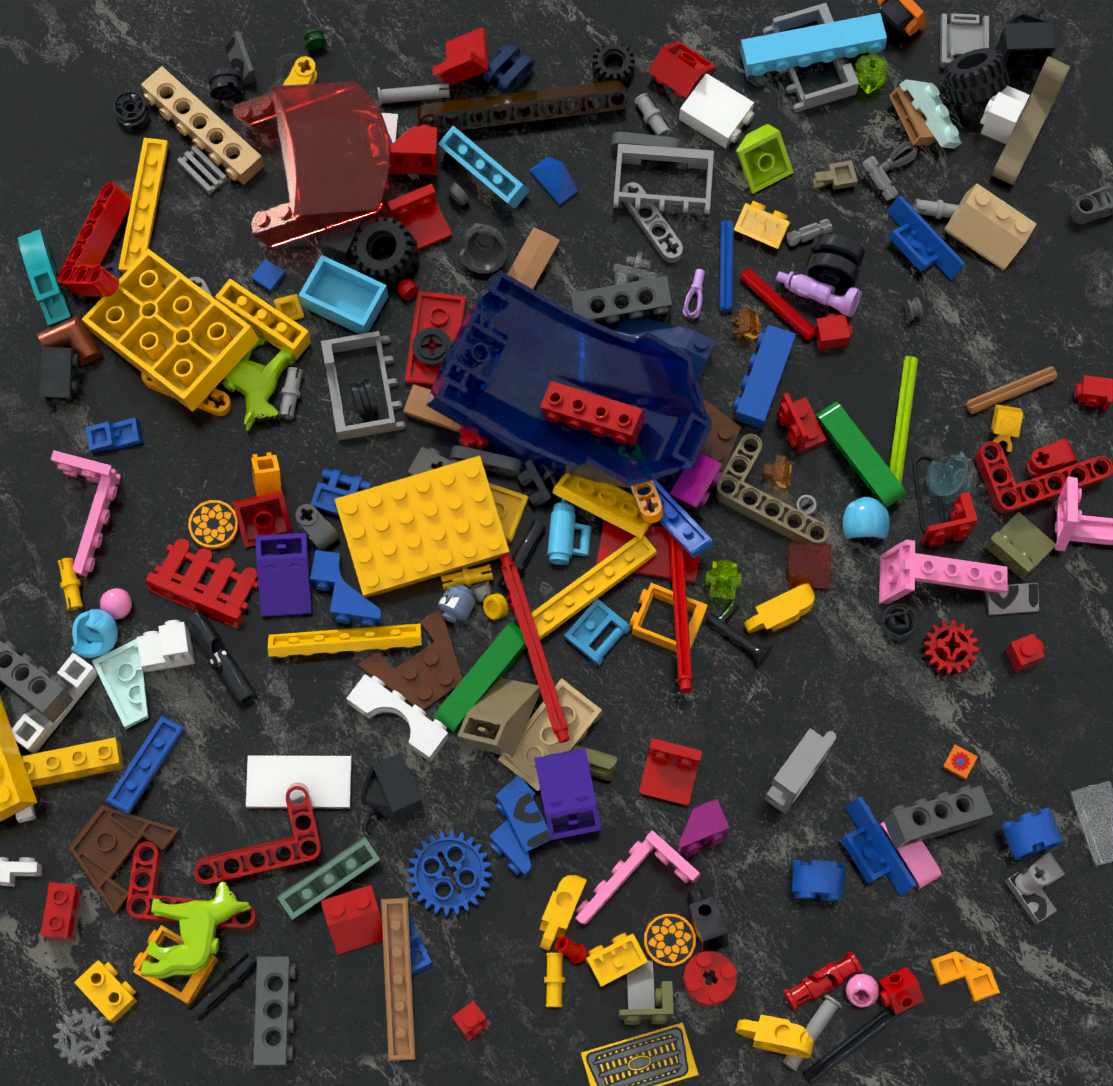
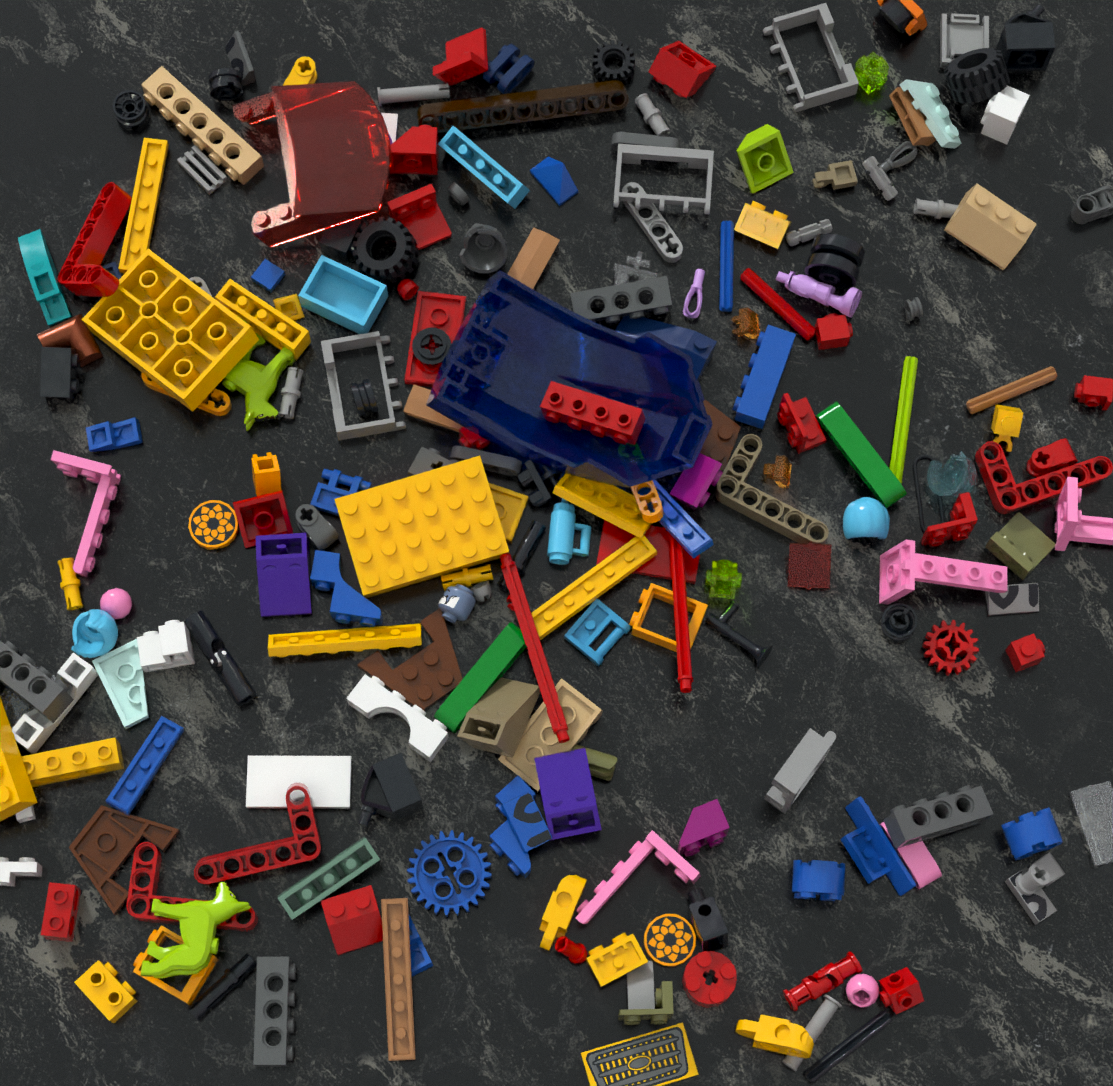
clear gear [53,1007,113,1067] -> none
red fence [145,539,258,629] -> none
dark green bush [303,28,326,50] -> none
red brick [452,1001,490,1041] -> none
yellow tile [483,593,509,620] -> none
yellow pin [544,953,565,1007] -> none
red bracket [639,738,702,806] -> none
white brick [679,73,754,148] -> none
medium azure brick [740,13,887,76] -> none
yellow piece [744,583,815,633] -> none
light grey hinge [797,495,818,515] -> none
blue bracket [888,196,965,280] -> none
light orange tile [930,951,1000,1002] -> none
orange tile [942,745,978,780] -> none
dark tan beam [991,56,1070,185] -> none

